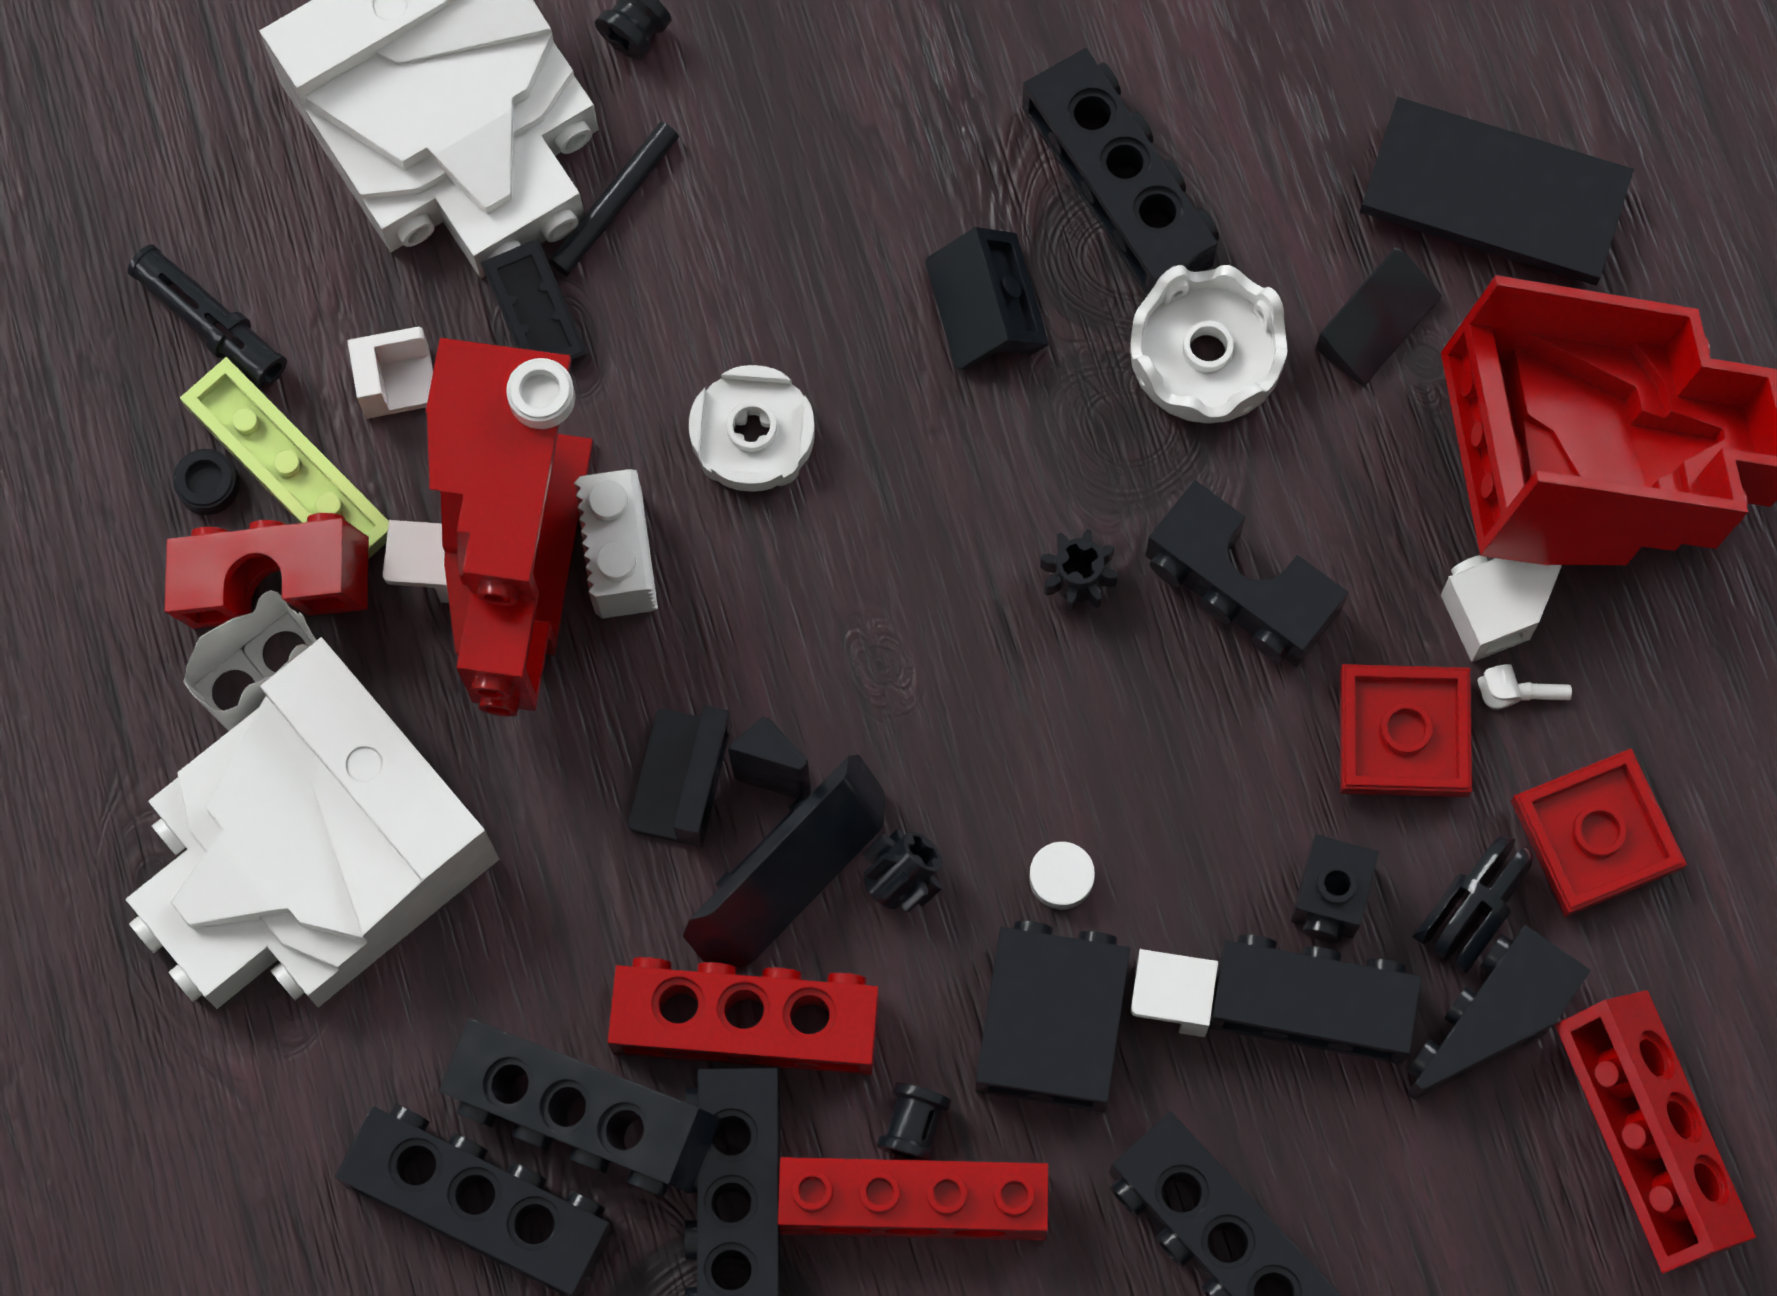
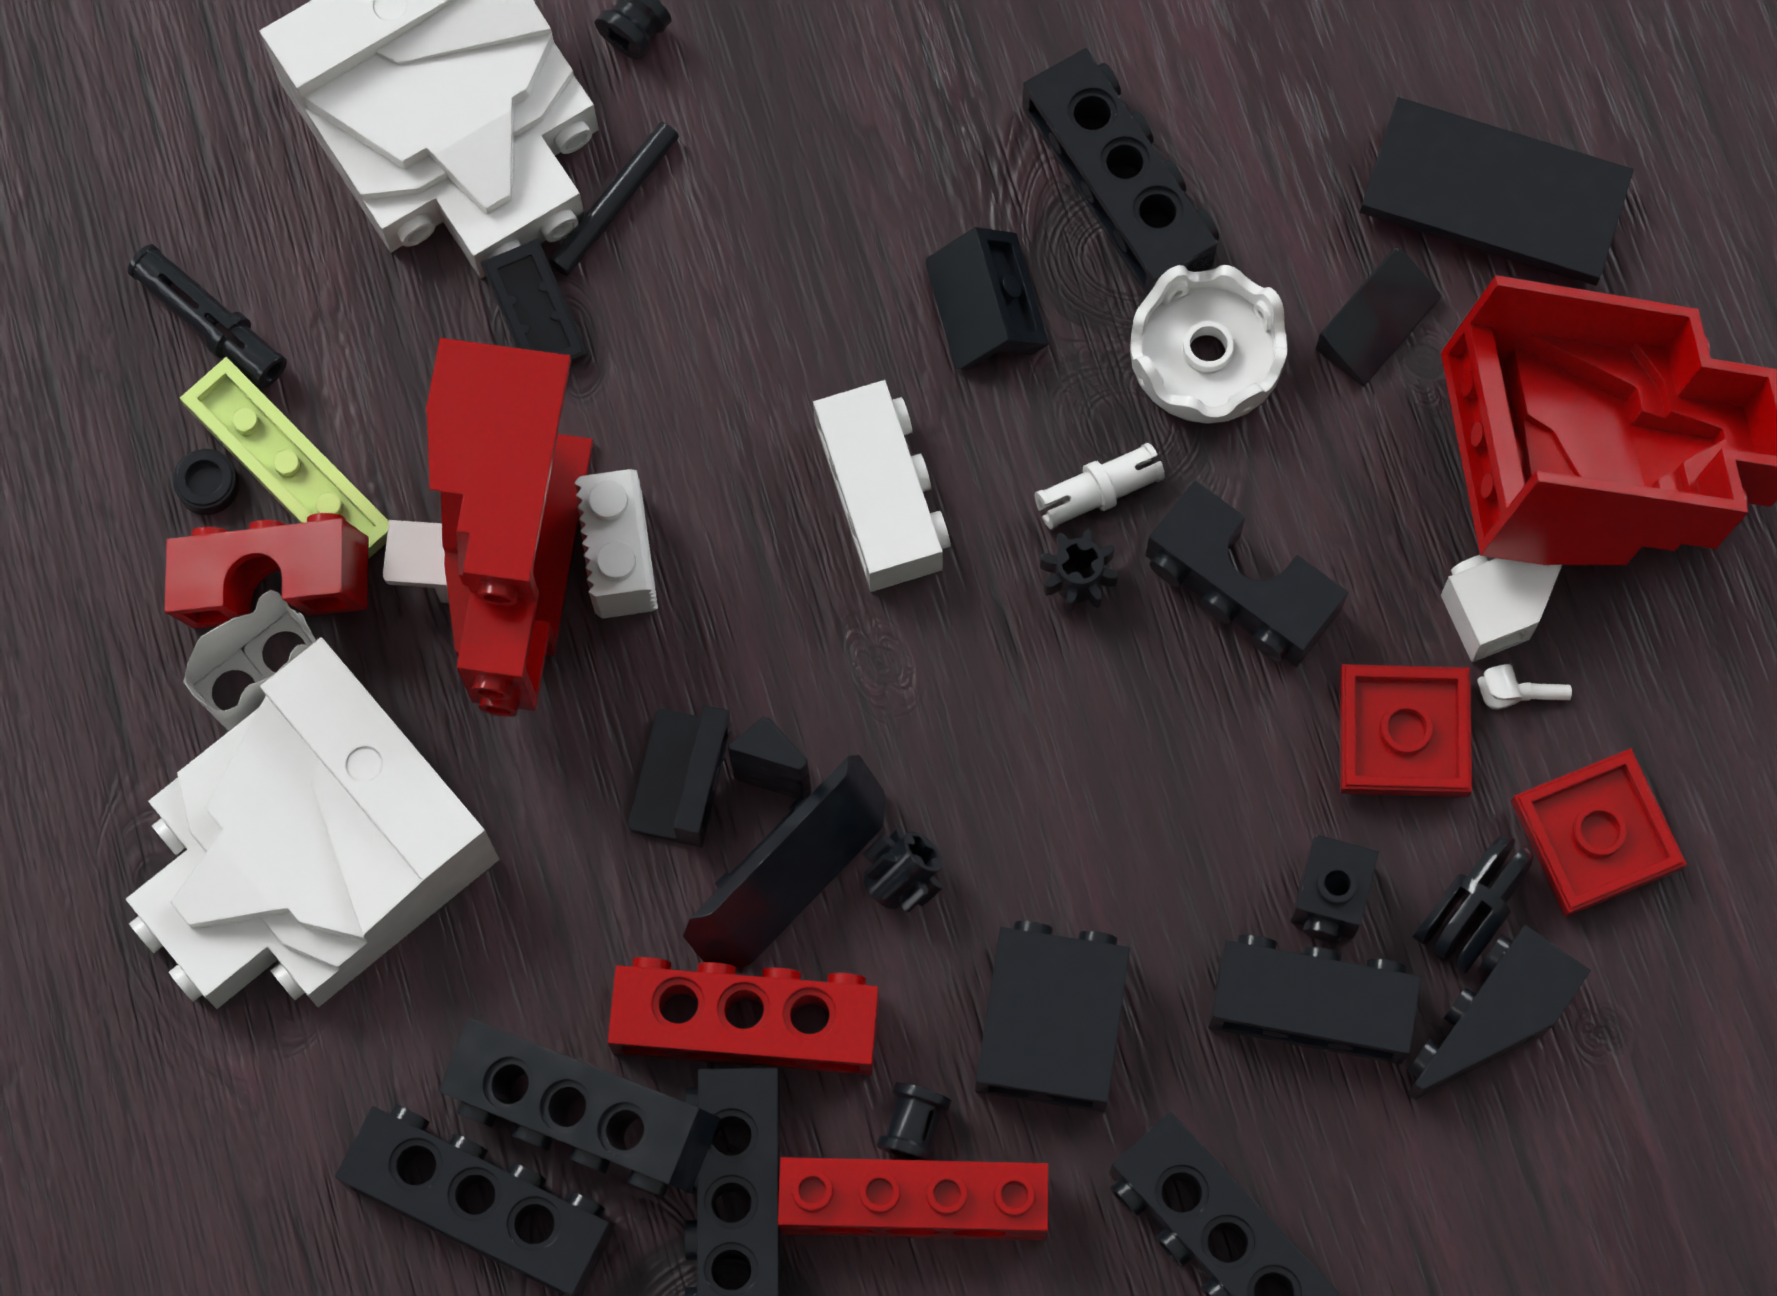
white panel [347,327,433,419] -> none
white tile [506,358,575,429] -> none
white plate [689,365,815,492] -> none
white tile [1029,842,1095,910] -> none
white panel [1131,949,1218,1037] -> none
red brick [1555,990,1757,1274] -> none
none -> white brick [813,380,951,592]
none -> white pin [1034,443,1165,529]

